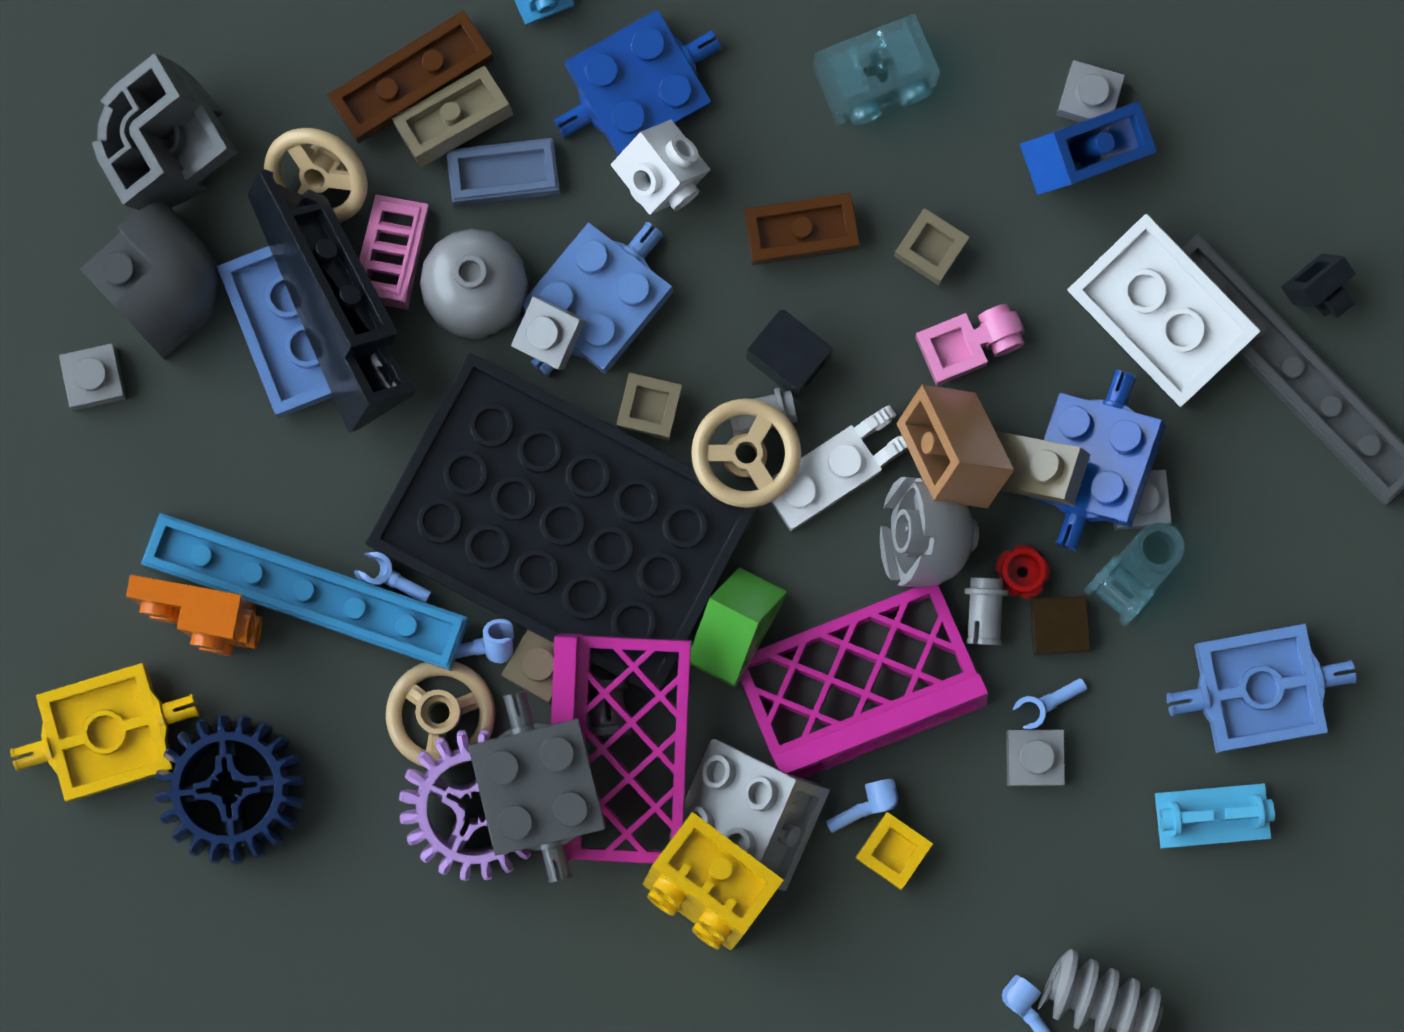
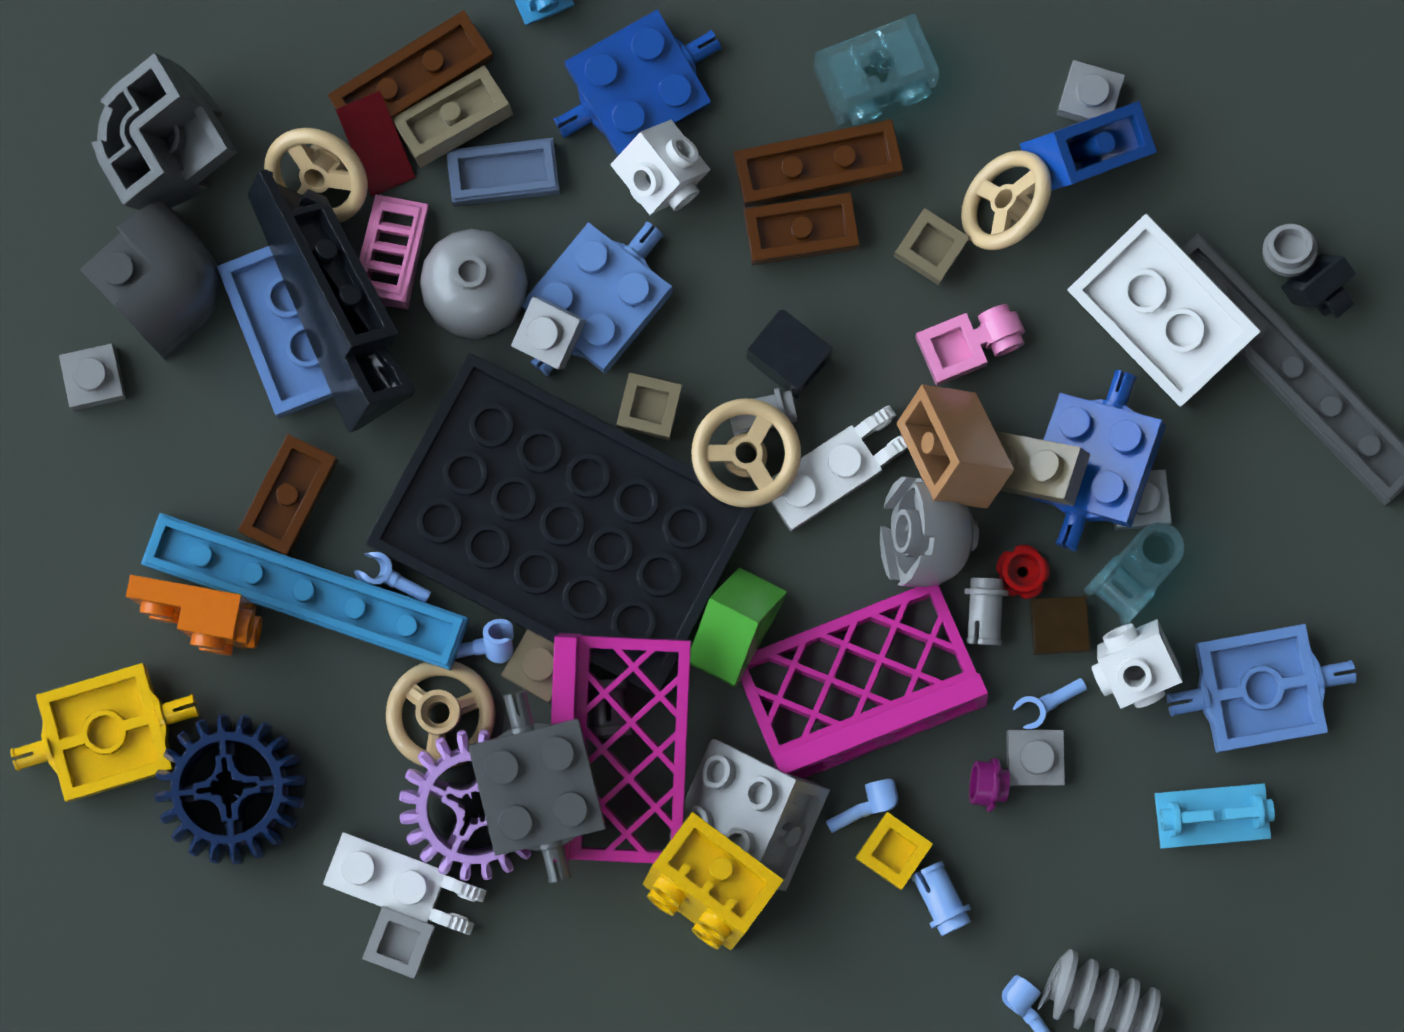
none -> reddish brown plate [238,433,339,557]
none -> white hinge [323,832,487,935]
none -> dark red sticker [335,91,416,197]
none -> light grey plate [362,906,436,979]
none -> reddish brown plate [733,119,903,208]
none -> light blue pin [911,861,971,936]
none -> tan piece [961,150,1052,250]
none -> magenta plate [969,758,1010,812]
none -> white brick [1092,619,1182,709]
none -> light grey plate [1262,224,1318,277]

